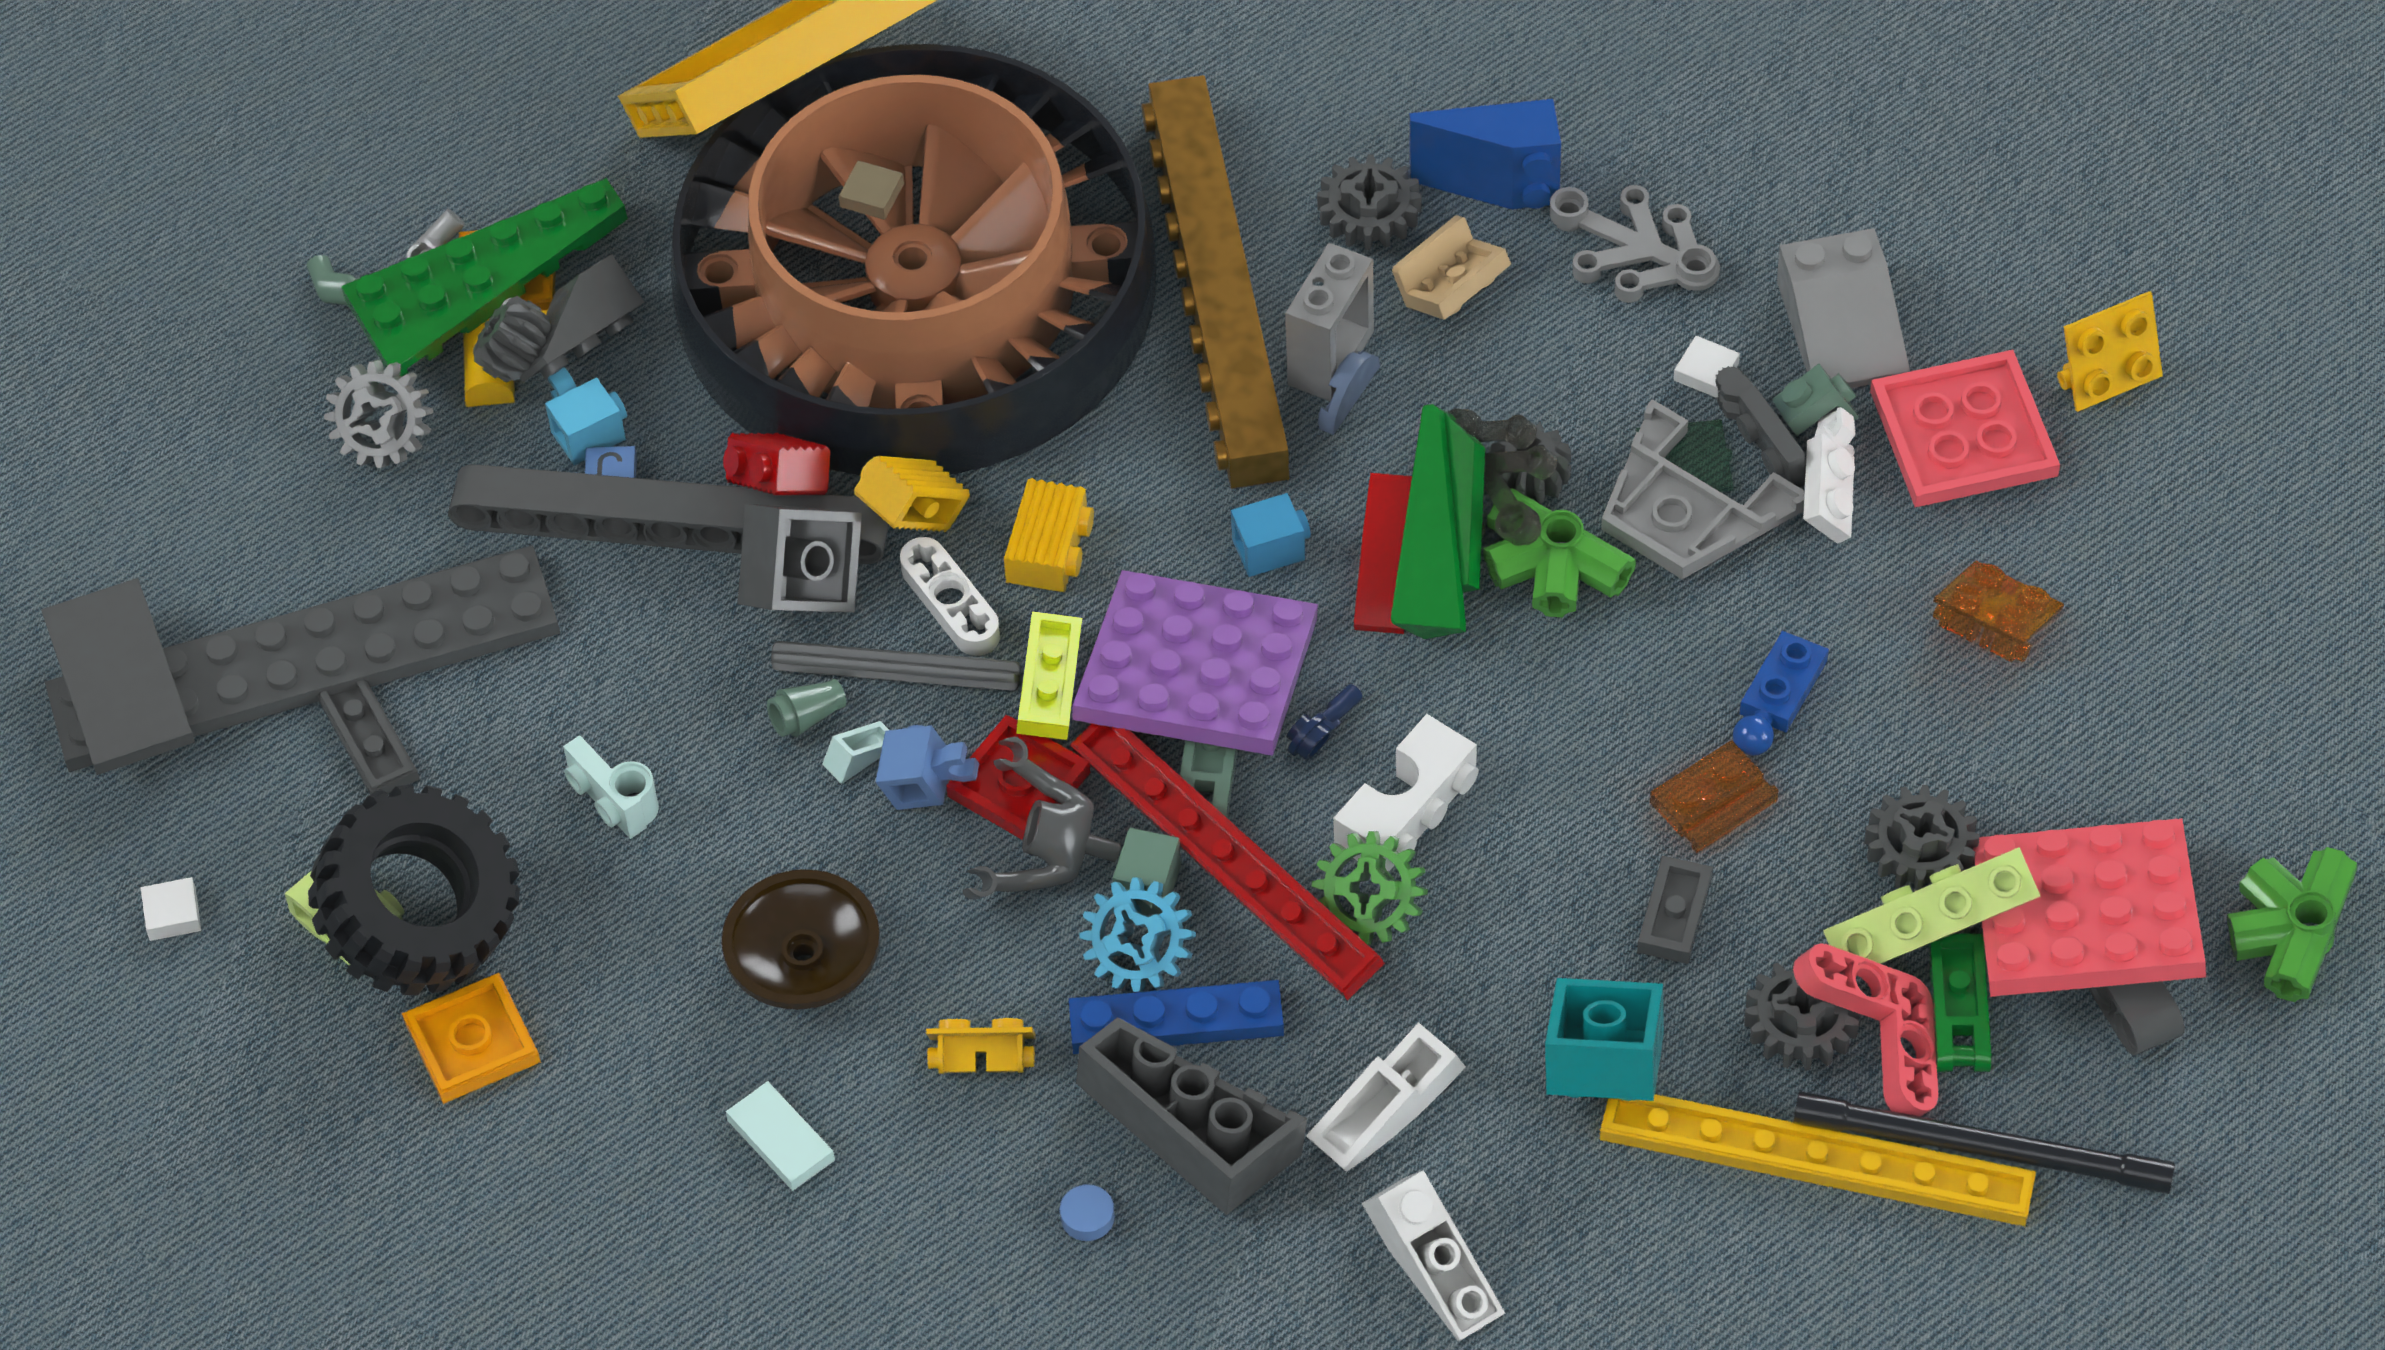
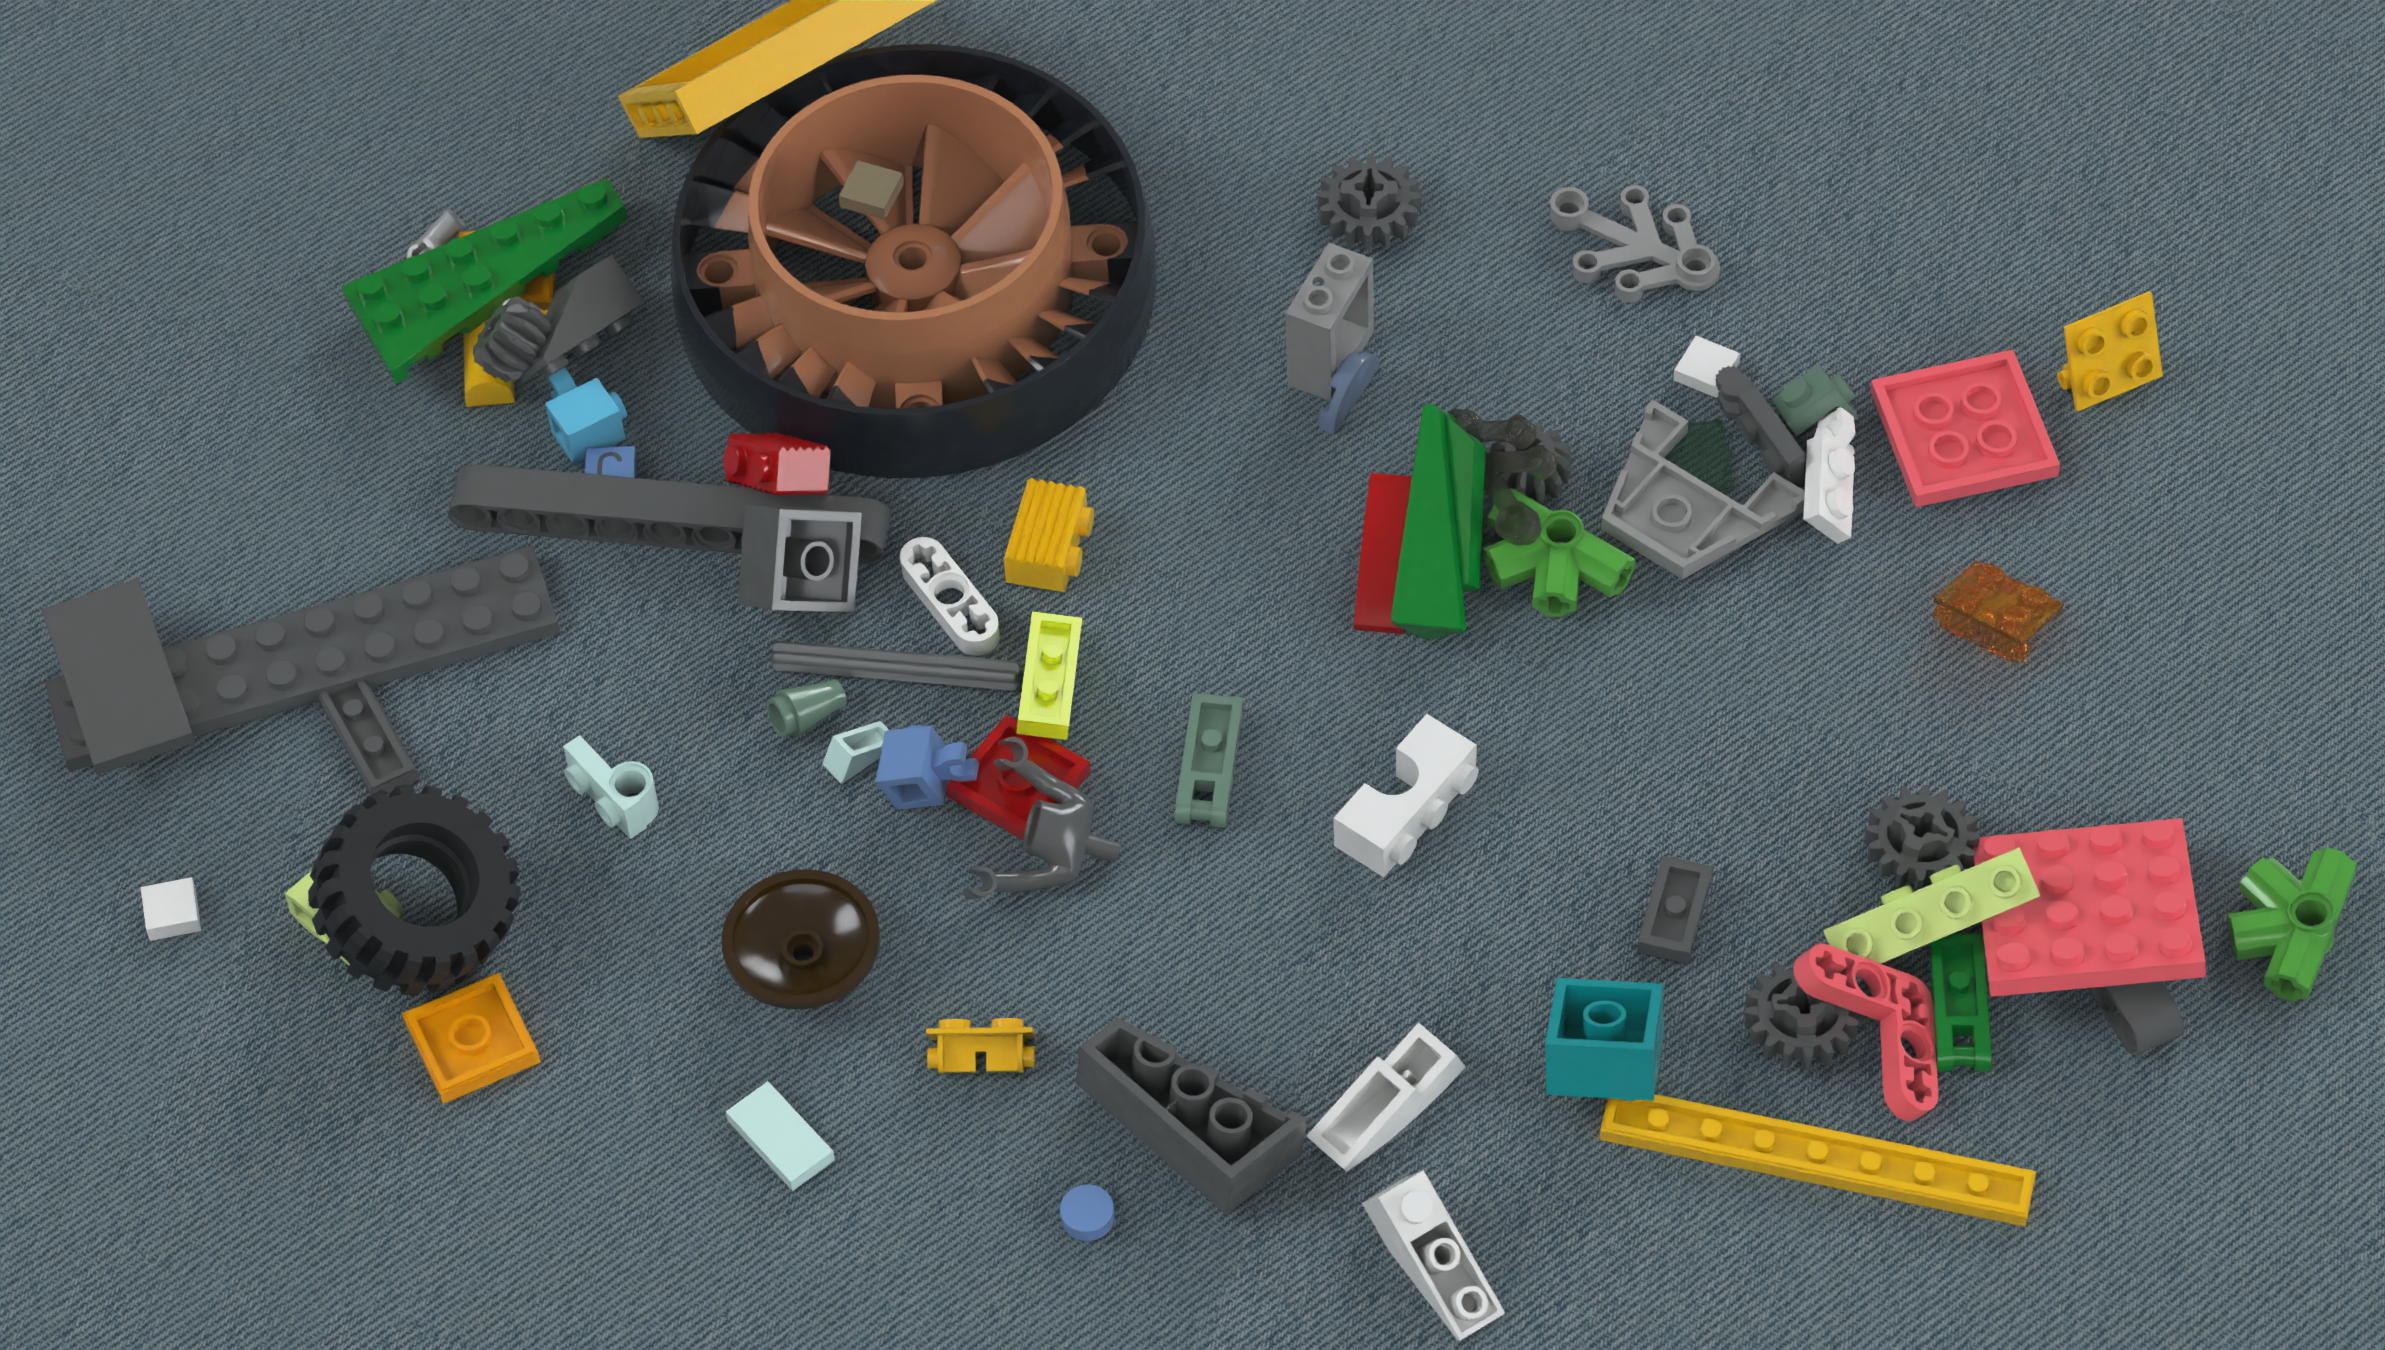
sand green arm [307,255,360,305] -> none
light grey gear [324,360,433,468] -> none
yellow brick [854,456,970,532] -> none
blue plate [1068,980,1284,1055] -> none
red tile [1070,723,1385,1001] -> none
medium lavender plate [1072,570,1318,756] -> none
medium azure gear [1079,878,1196,992] -> none
sand green brick [1112,827,1181,915] -> none
pearl gold brick [1142,75,1289,489] -> none
dark azure brick [1231,493,1311,577] -> none
dark blue plate [1286,684,1362,761] -> none
bright green gear [1312,831,1428,945] -> none
tan bracket [1392,215,1511,320] -> none
blue slope [1409,99,1561,209] -> none
clear orange plate [1650,740,1779,853] -> none
blue plate [1733,631,1829,756] -> none
light grey slope [1777,228,1910,388] -> none
black piece [1793,1091,2175,1194] -> none

